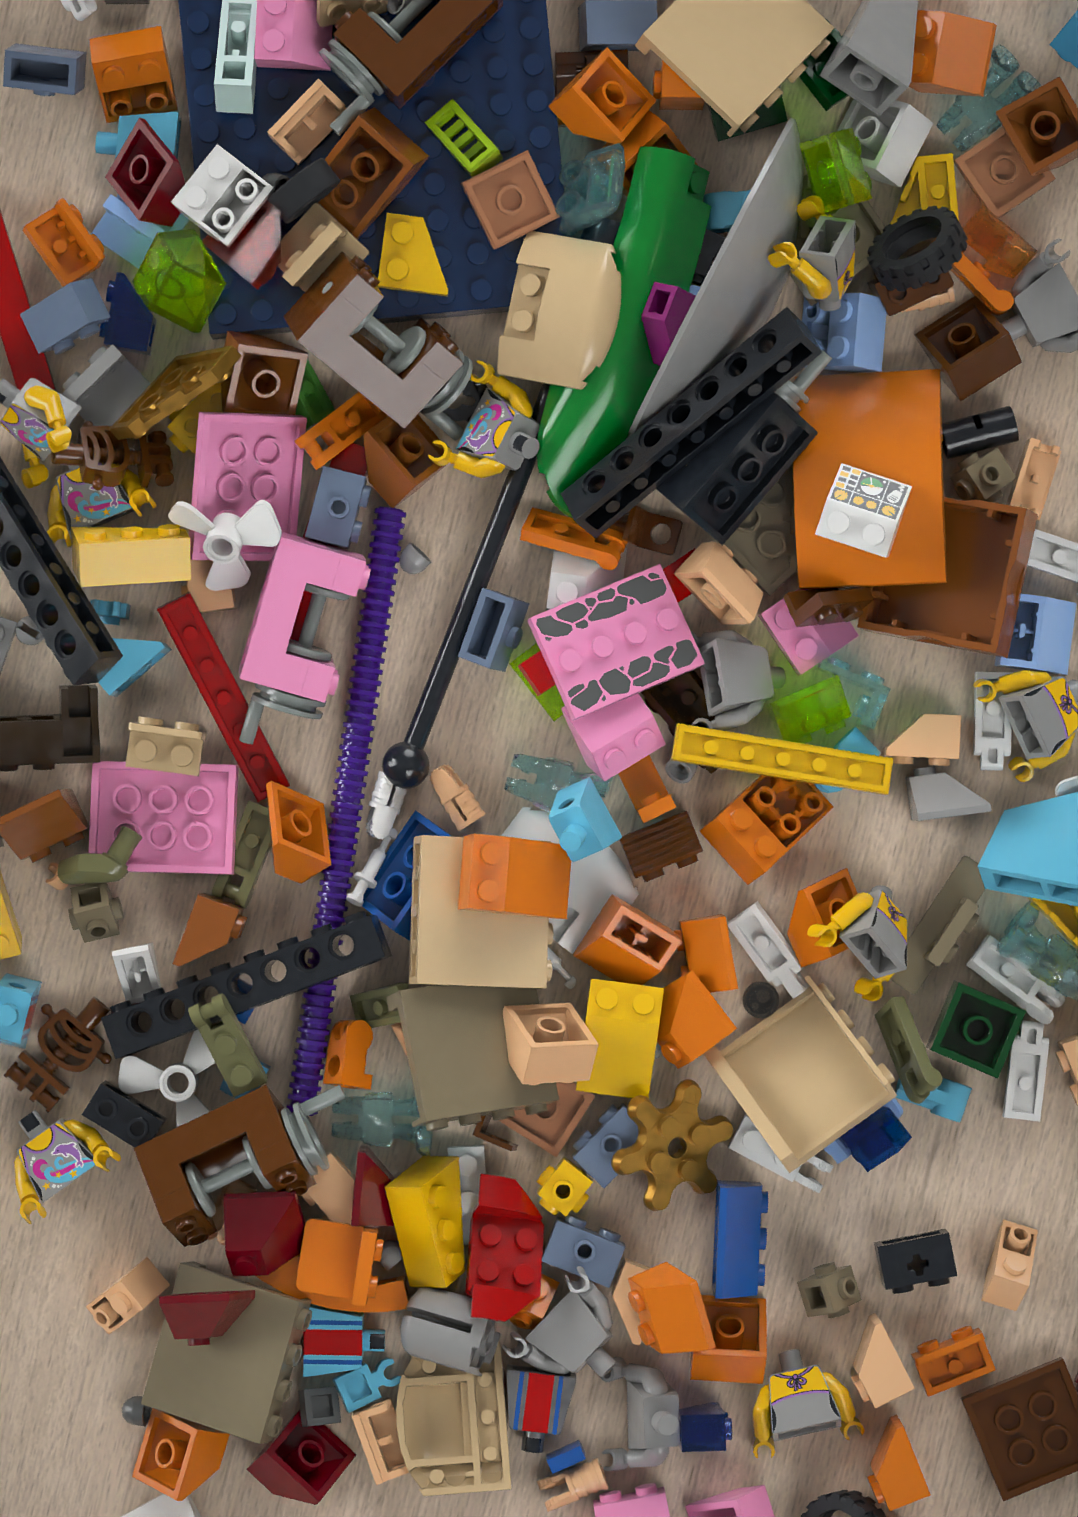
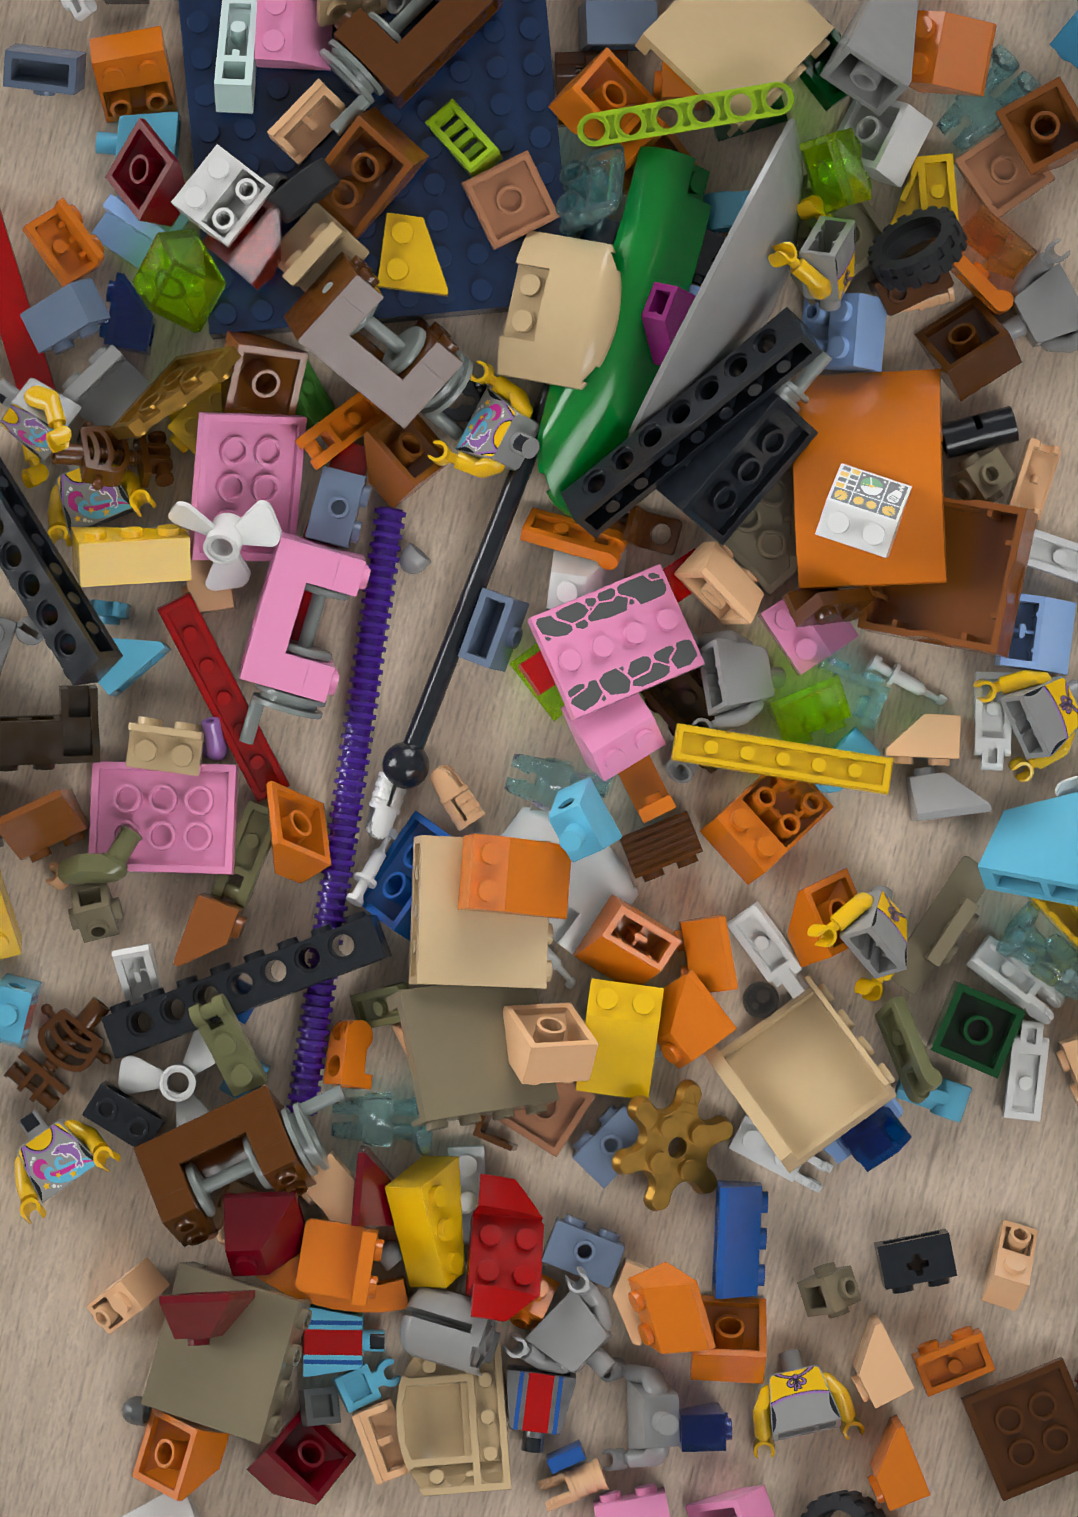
yellow brick [536,1156,593,1216] -> none
none -> medium lavender arm [201,717,228,761]
none -> lime beam [577,82,794,147]
none -> white piece [867,654,948,706]

